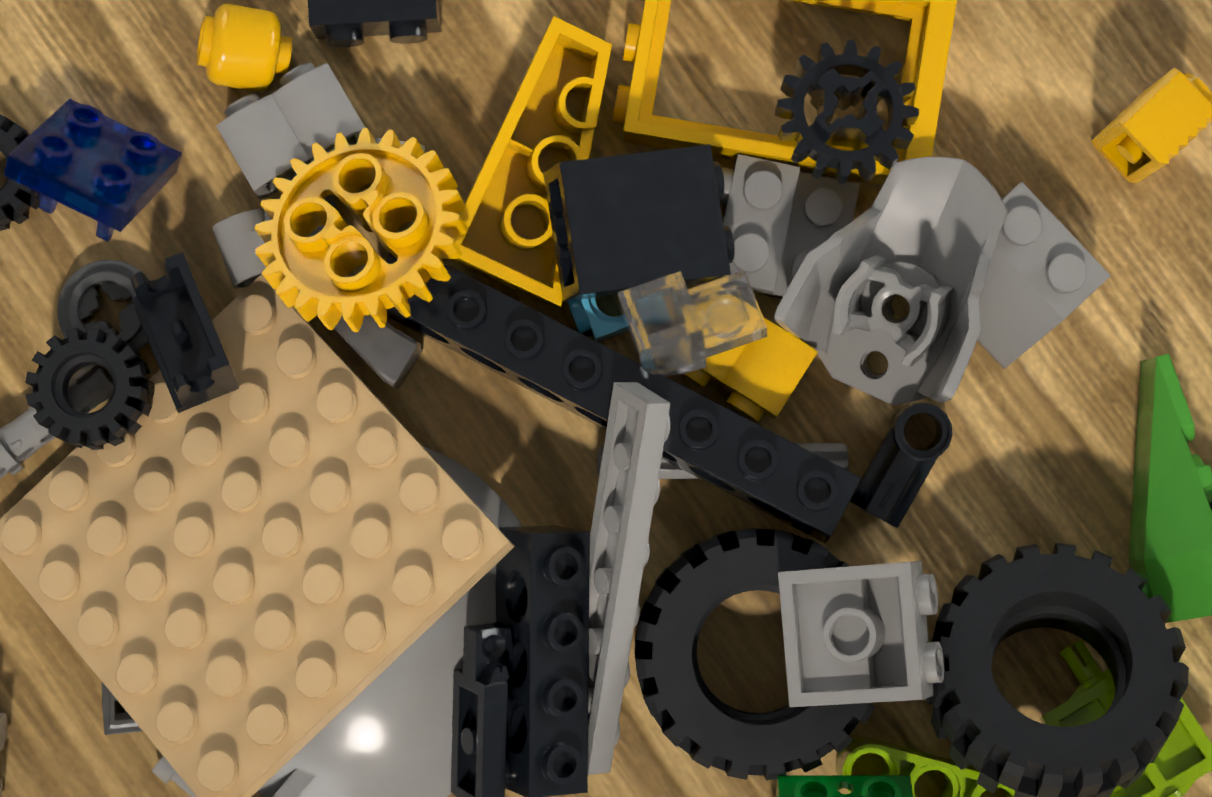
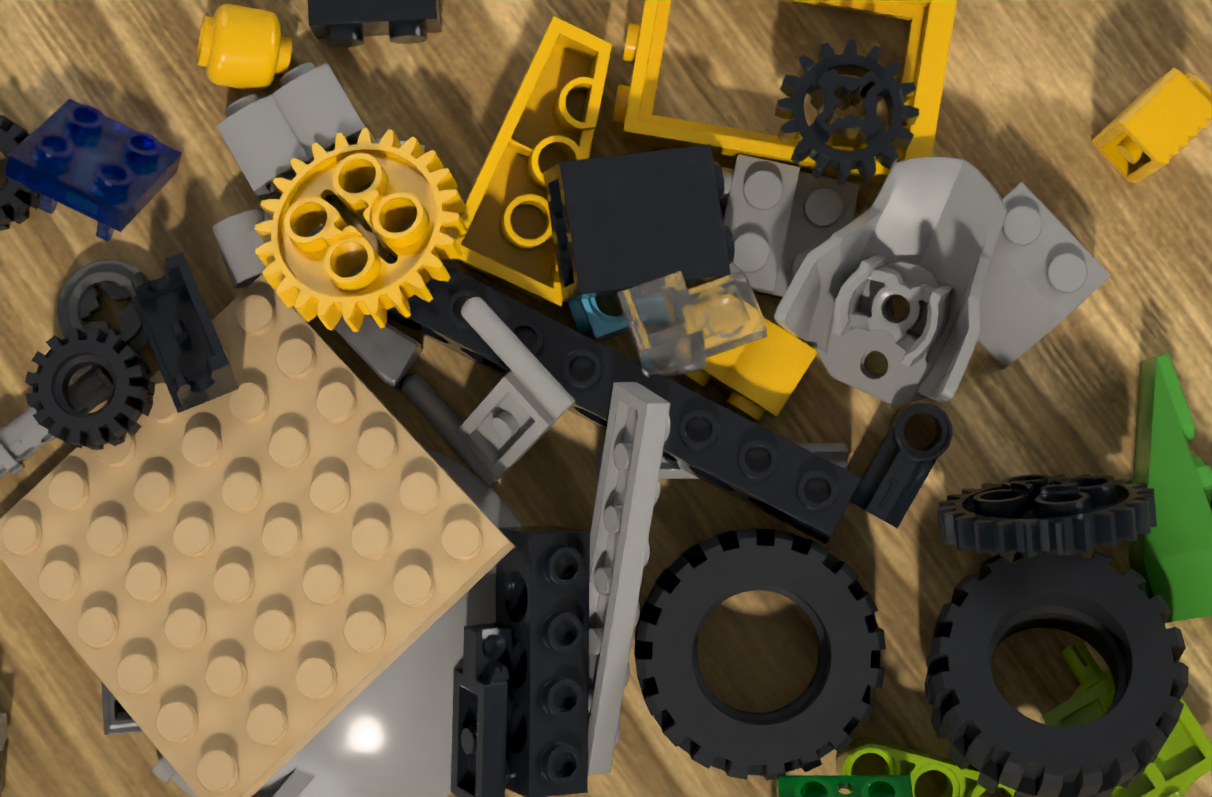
light grey plate [778,561,944,707] -> none
none -> light grey plate [400,297,575,488]
none -> black gear [937,474,1157,557]

